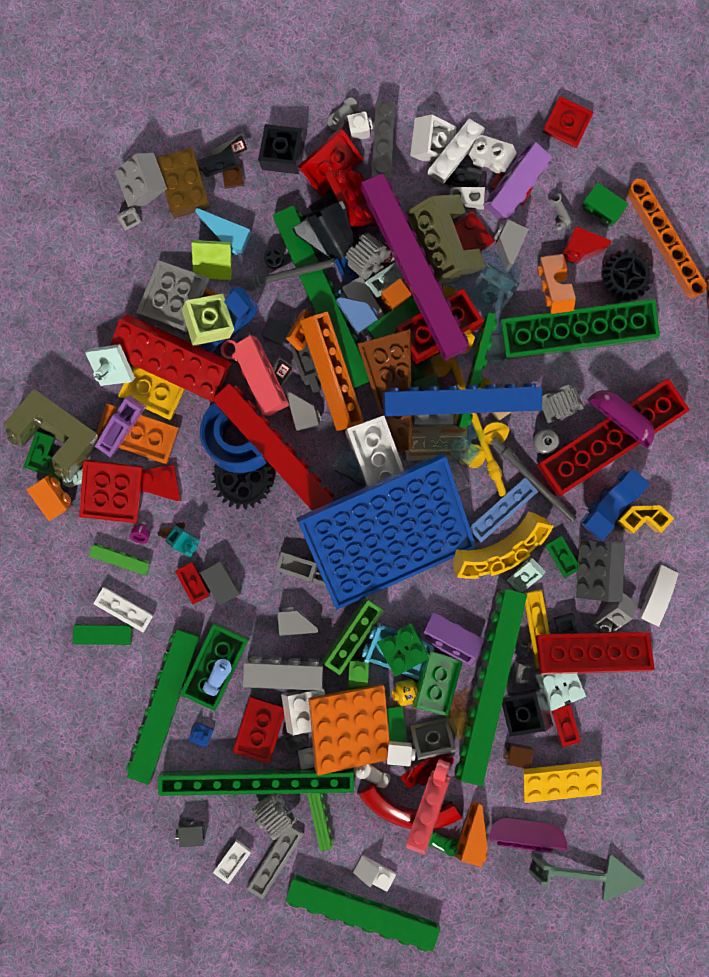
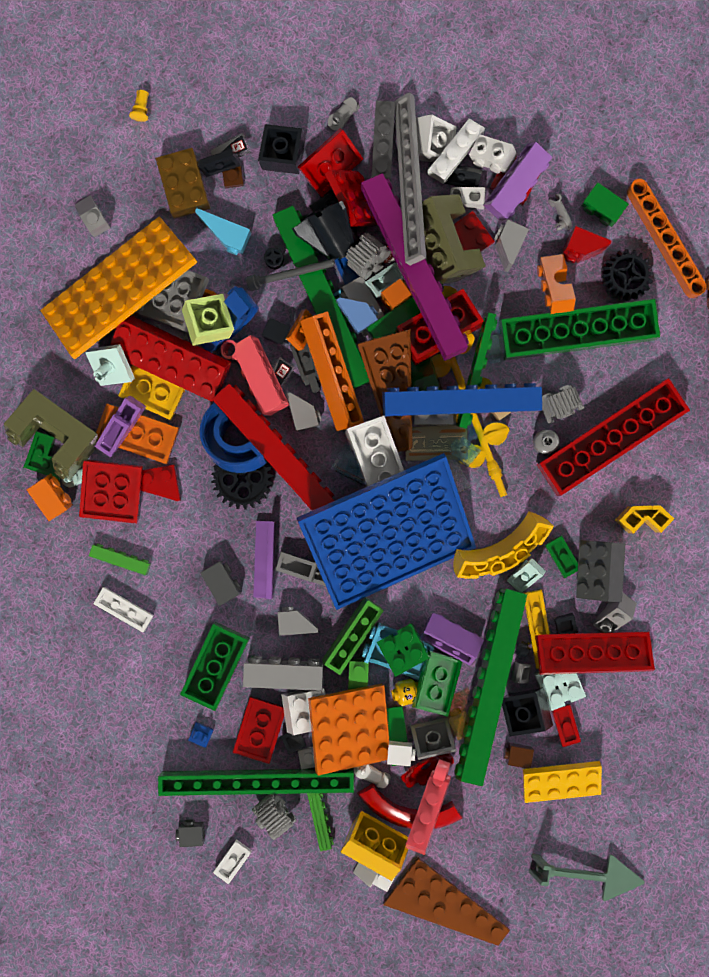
green tile [73,625,132,645] -> none
light grey brick [115,153,167,207] -> none
light grey slope [116,207,142,231] -> none
green brick [126,628,201,785] -> none
magenta tile [130,523,150,544] -> none
reddish brown piece [157,522,186,539] -> none
teal brick [165,525,200,557] -> none
red plate [175,562,211,605] -> none
lime tile [192,240,232,280] -> none
light blue piece [203,659,231,696] -> none
light grey tile [247,826,304,900] -> none
green brick [285,874,440,952] -> none
white brick [347,112,373,141] -> none
green piece [429,830,459,857] -> none
orange slope [454,800,488,867] -> none
clear light blue slope [467,263,520,319] -> none
medium blue plate [470,477,538,542] -> none
magenta brick [489,818,567,853] -> none
dark grey bar [490,437,576,522] -> none
red plate [542,96,594,148] -> none
blue brick [581,468,650,541] -> none
magenta brick [587,390,655,449] -> none
white slope [638,565,679,627] -> none
none -> light orange plate [40,216,197,359]
none -> light grey slope [75,195,111,238]
none -> yellow pin [129,90,149,122]
none -> medium lavender fence [253,521,276,599]
none -> yellow brick [340,811,408,881]
none -> dark orange wing [383,857,510,946]
none -> light grey plate [394,92,426,266]

